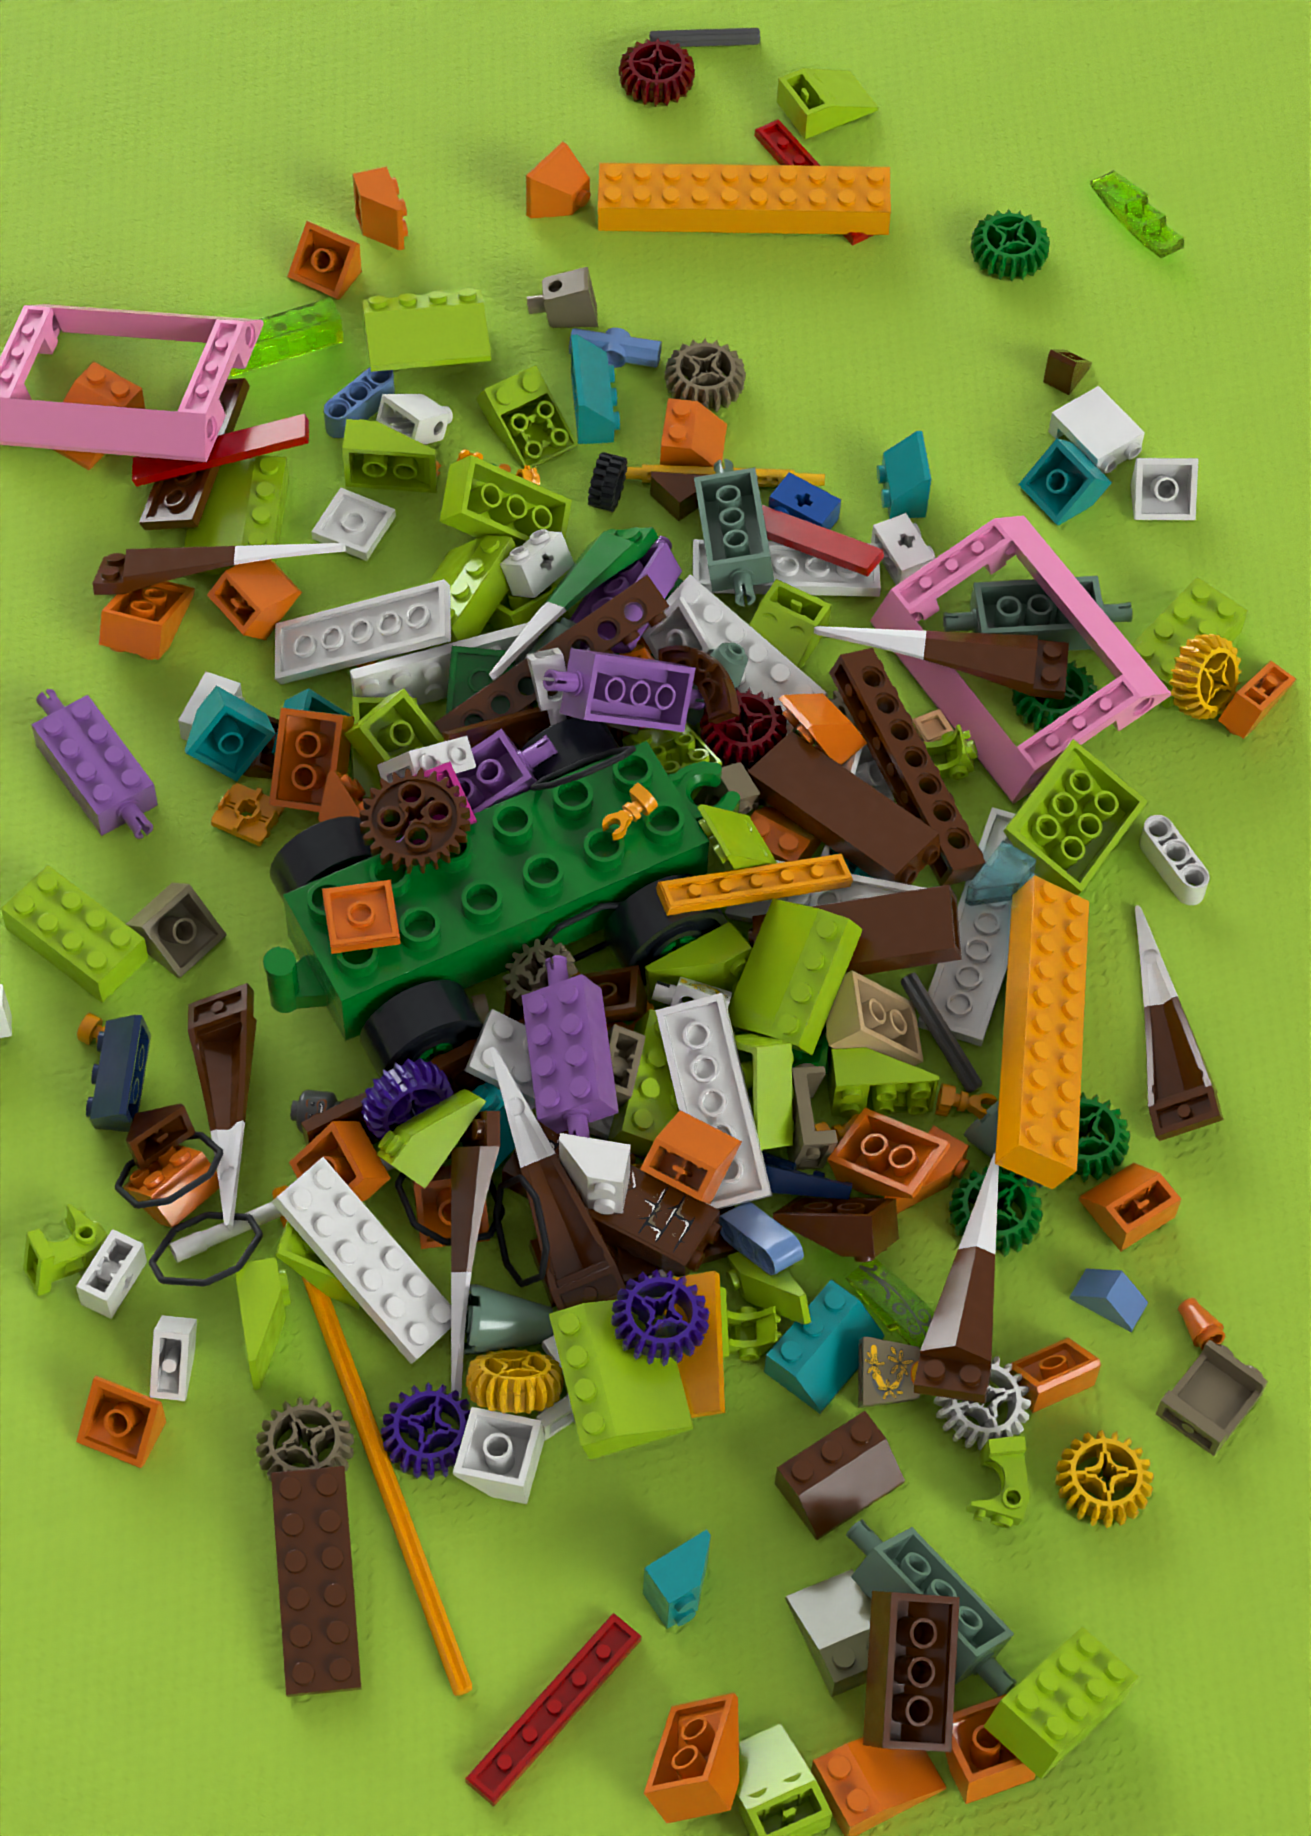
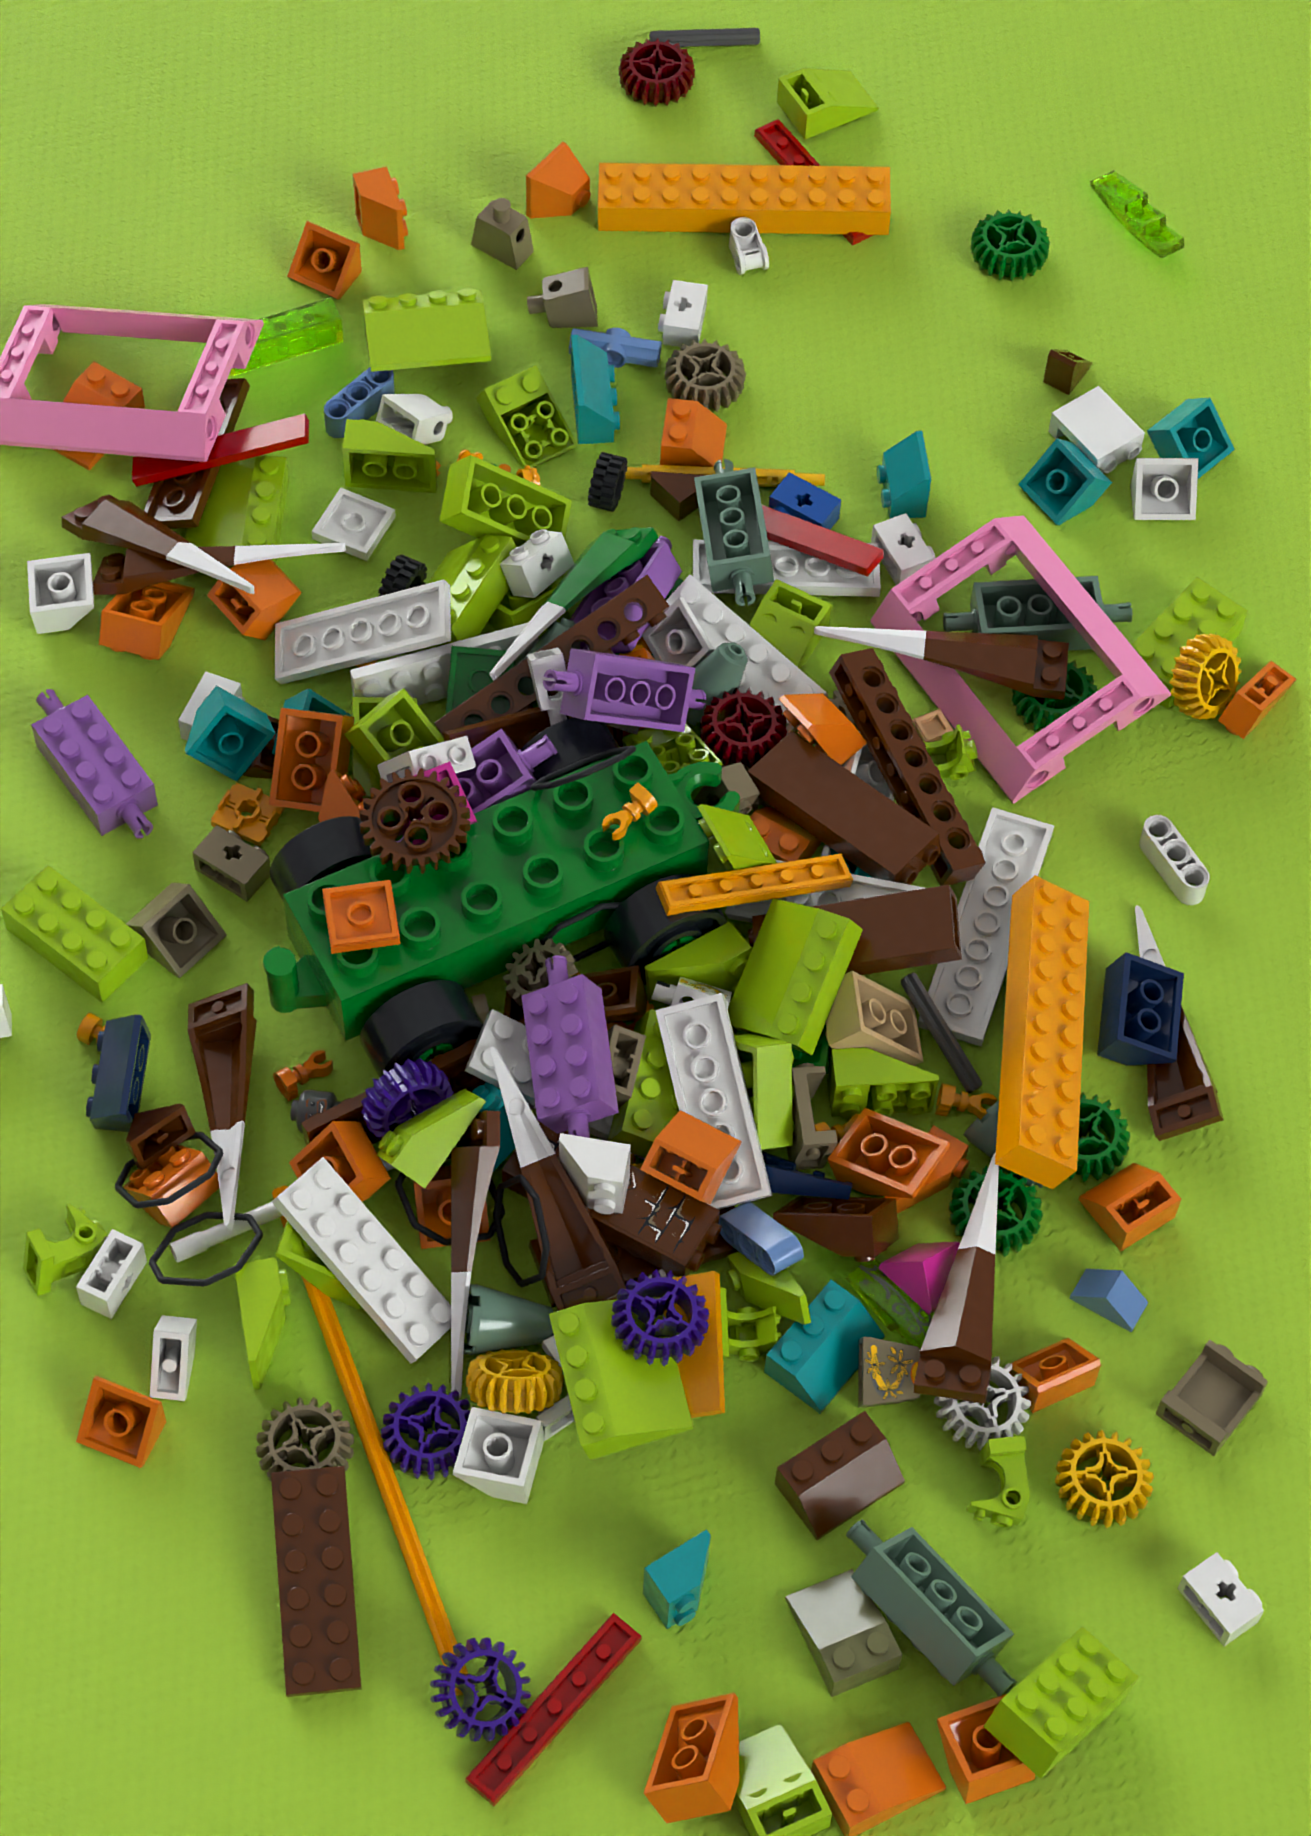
reddish brown tile [658,645,740,724] -> none
reddish brown slope [863,1591,960,1752] -> none
clear light blue slope [965,840,1037,906] -> none
lime slope [1003,739,1148,895] -> none
orange cone [1178,1298,1225,1350] -> none
none -> white slope [27,553,94,634]
none -> plate [61,494,255,594]
none -> dark tan brick [192,825,270,902]
none -> orange piece [273,1050,333,1101]
none -> black tyre [378,554,427,597]
none -> dark purple gear [430,1637,531,1742]
none -> dark tan torso [471,198,534,270]
none -> white brick [658,280,708,347]
none -> white piece [729,217,769,275]
none -> dark pink slope [878,1242,960,1314]
none -> dark blue slope [1097,952,1184,1066]
none -> teal slope [1147,398,1235,479]
none -> white brick [1177,1552,1264,1646]

